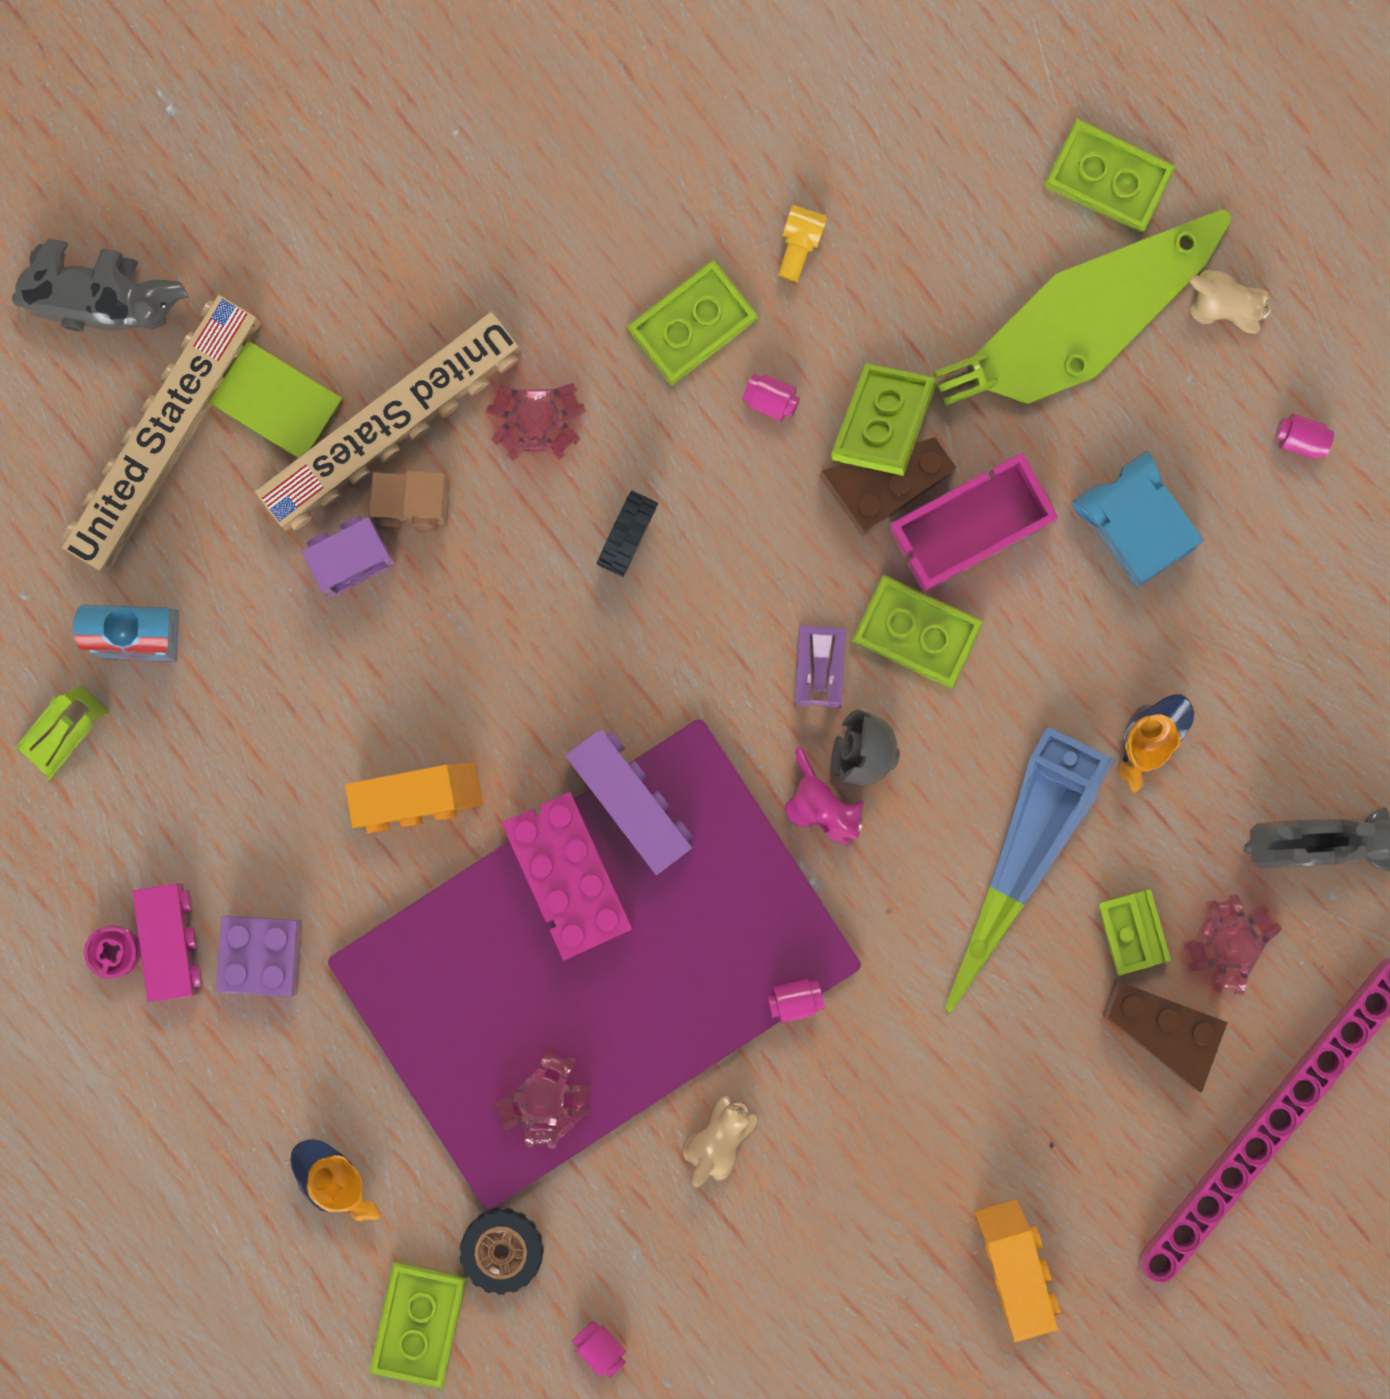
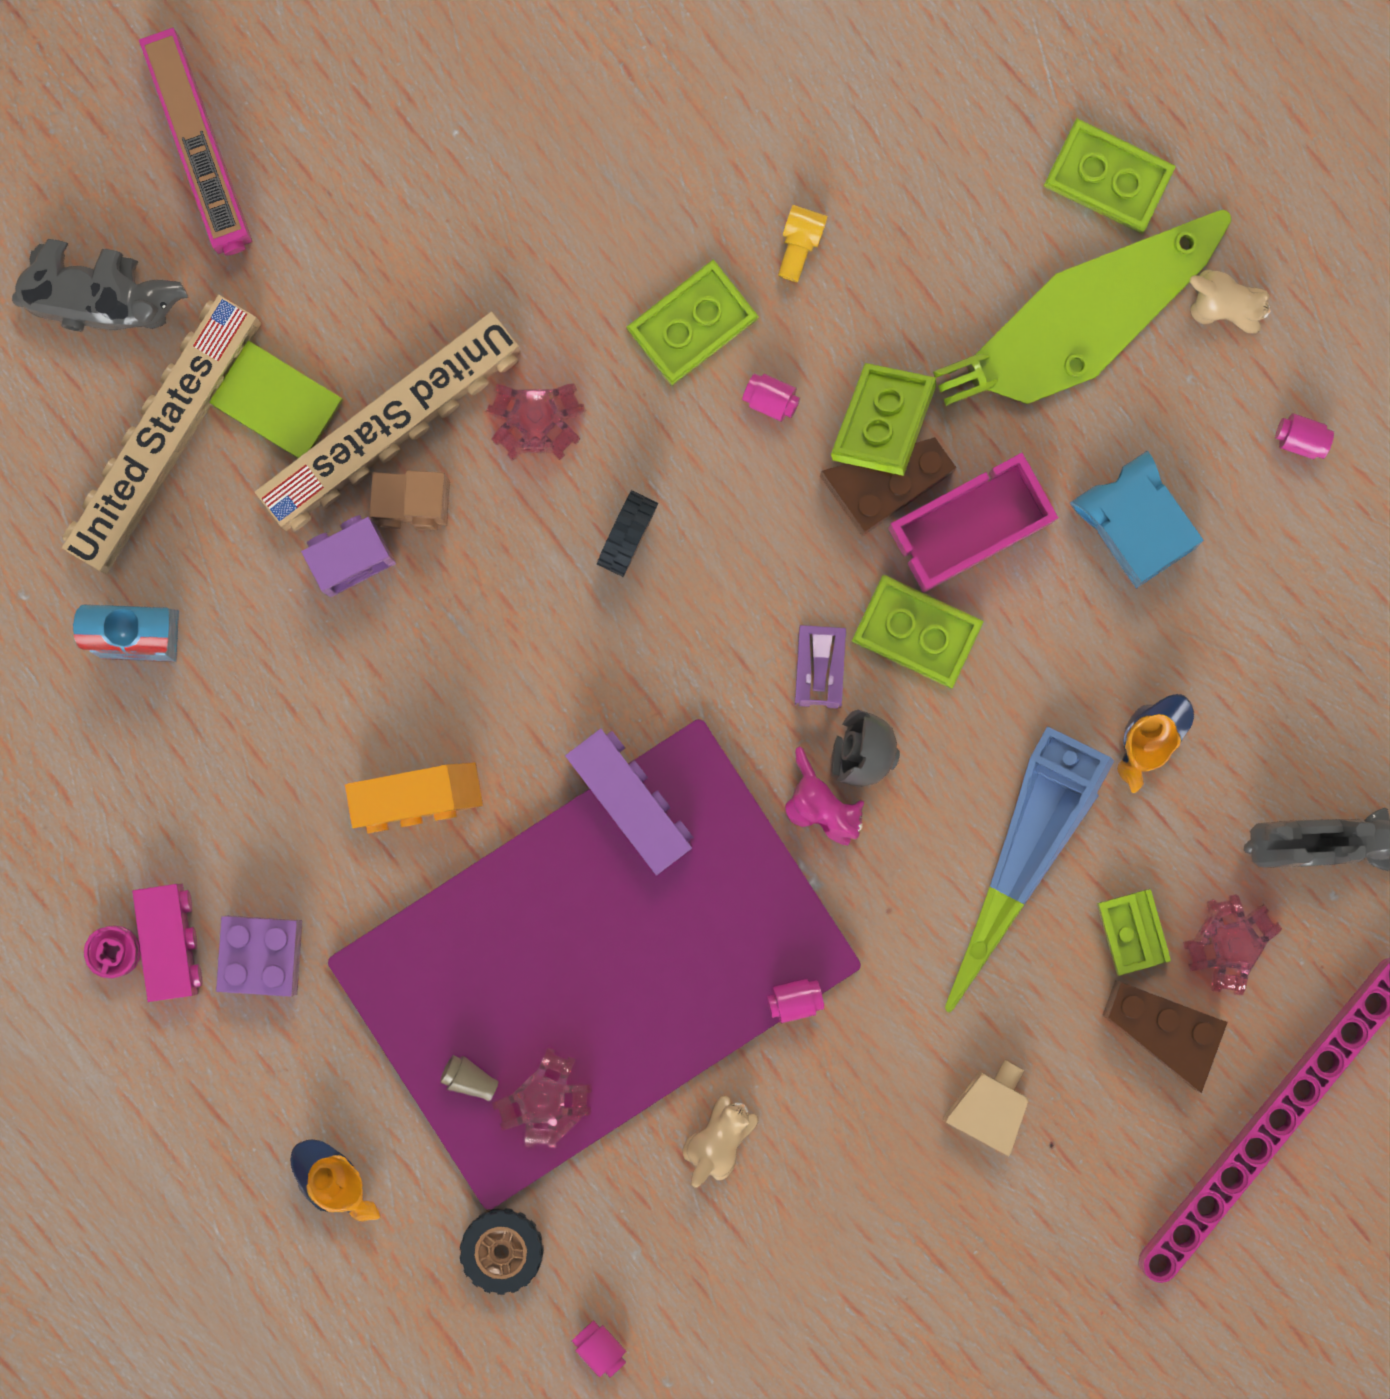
lime piece [14,685,109,781] -> none
lime tile [369,1261,467,1389] -> none
dark pink piece [501,792,633,961] -> none
light orange wedge [974,1199,1061,1343] -> none
none -> brick [139,27,253,256]
none -> dark tan cone [440,1055,499,1101]
none -> tan torso [943,1060,1029,1157]

